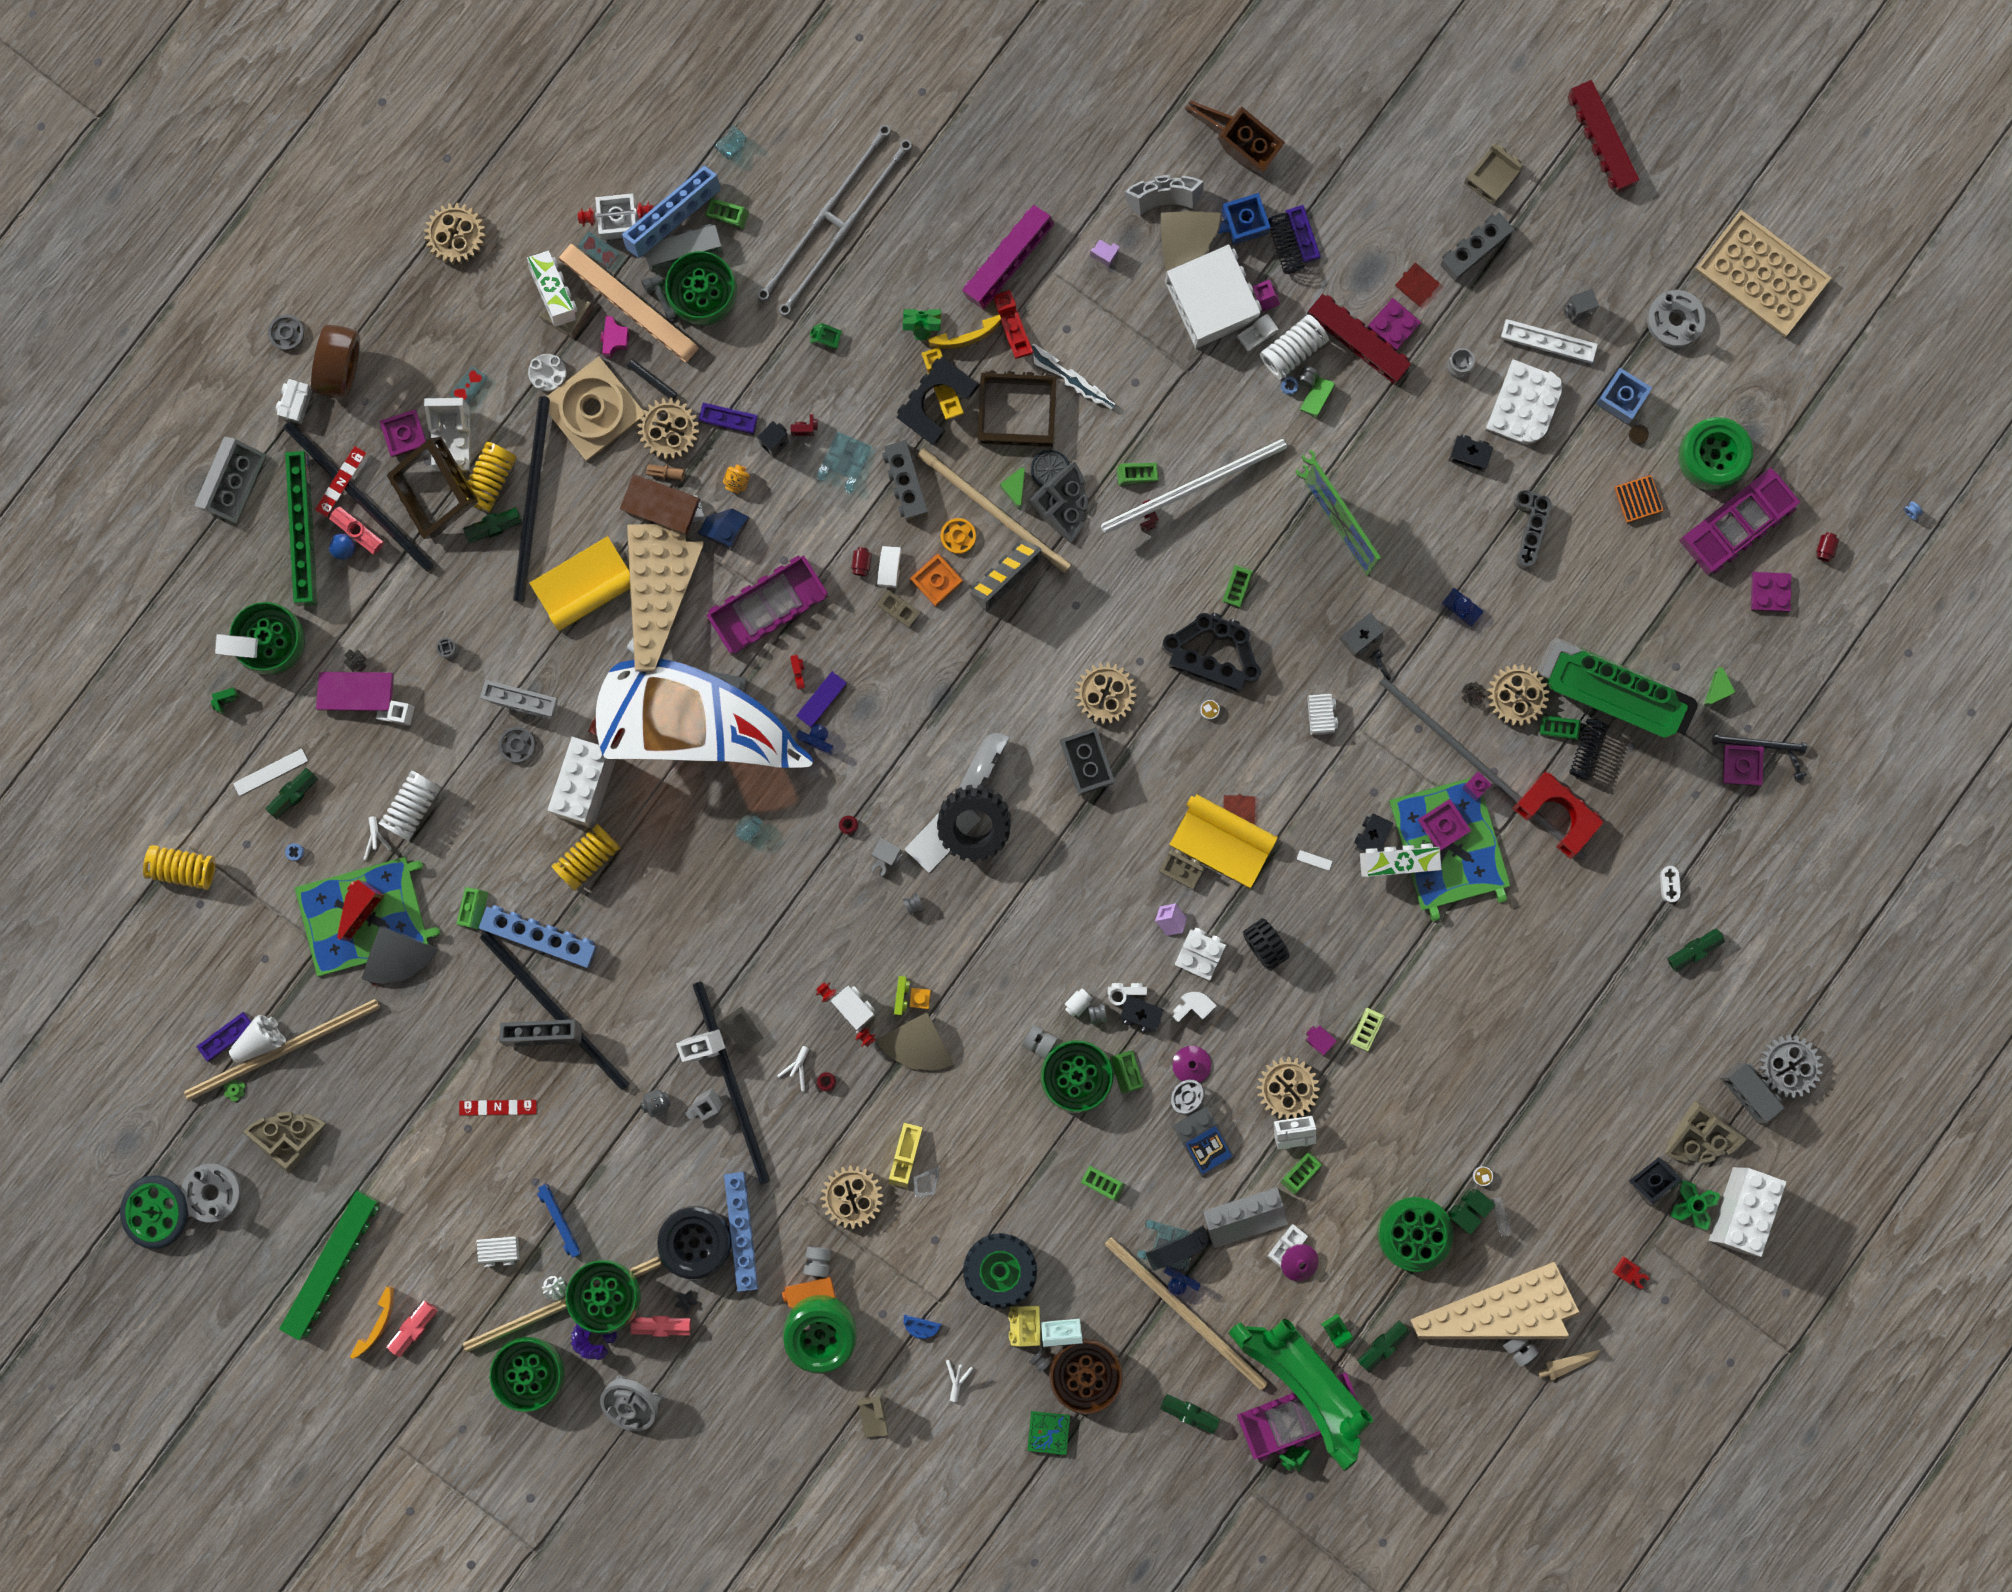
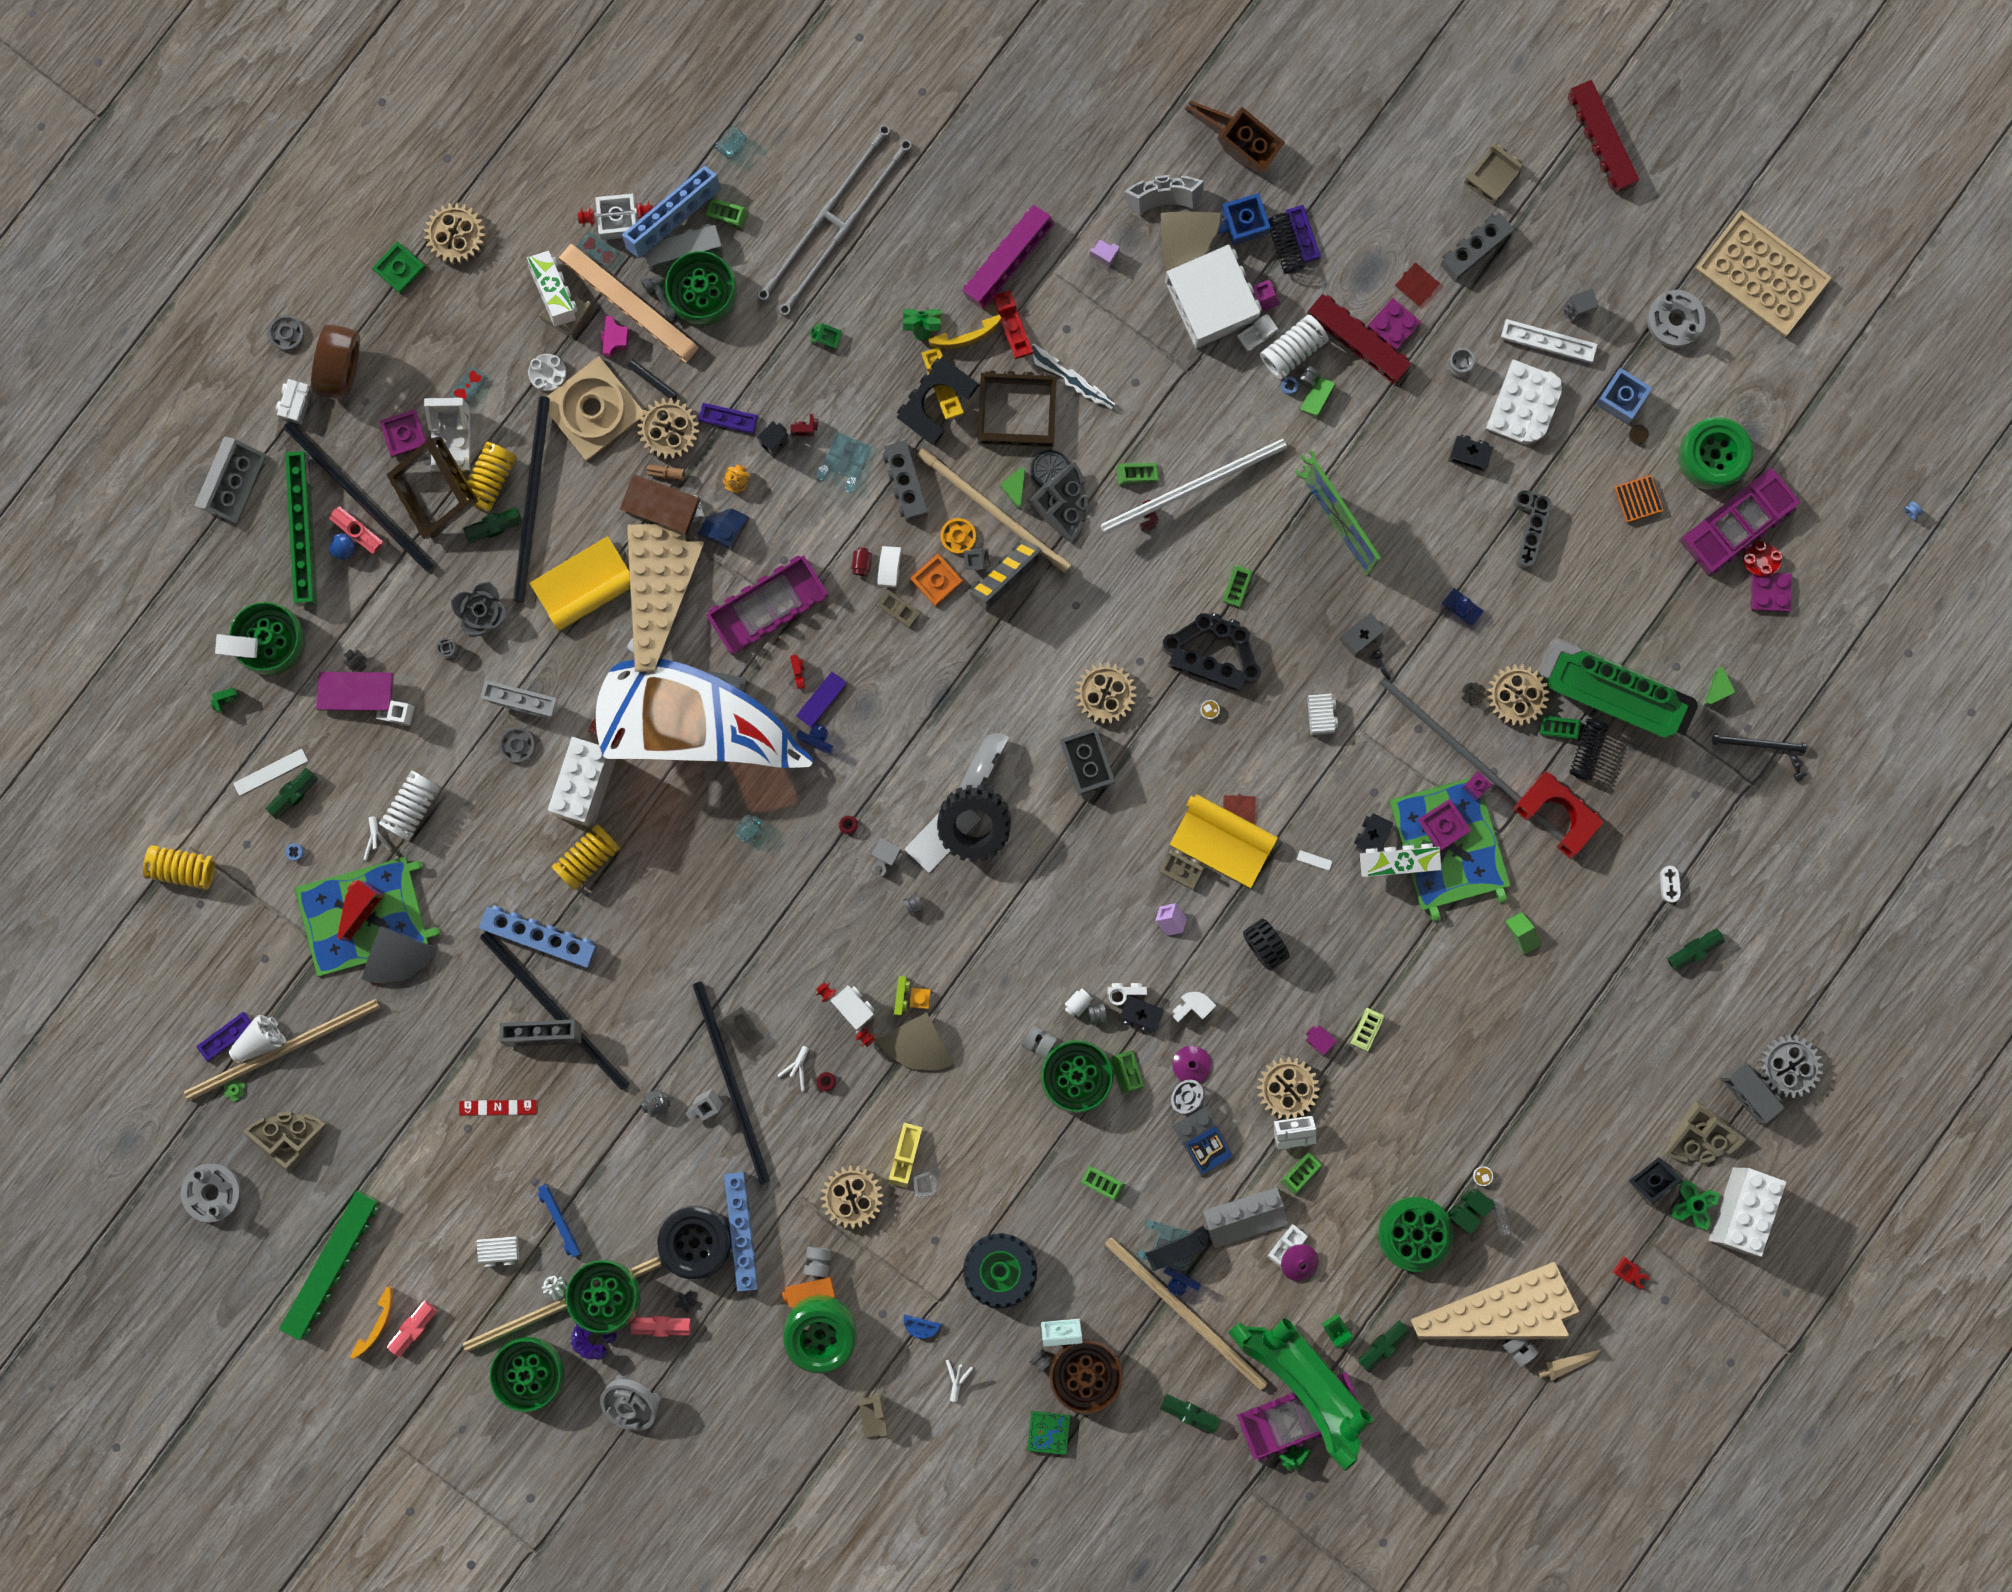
wedge [120,1175,188,1249] -> none
red sticker [315,446,366,517] -> none
bright green slope [456,887,488,929] -> none
white brick [676,1030,725,1062] -> none
light yellow bracket [1008,1306,1040,1347] -> none
white plate [1175,928,1226,981] -> none
magenta plate [1722,745,1764,786] -> none
dark red brick [1816,532,1840,562] -> none
none -> green tile [372,241,426,295]
none -> dark grey brick [451,581,507,637]
none -> dark grey brick [964,548,990,570]
none -> bright green slope [1505,912,1541,955]
none -> red dish [1743,541,1782,577]

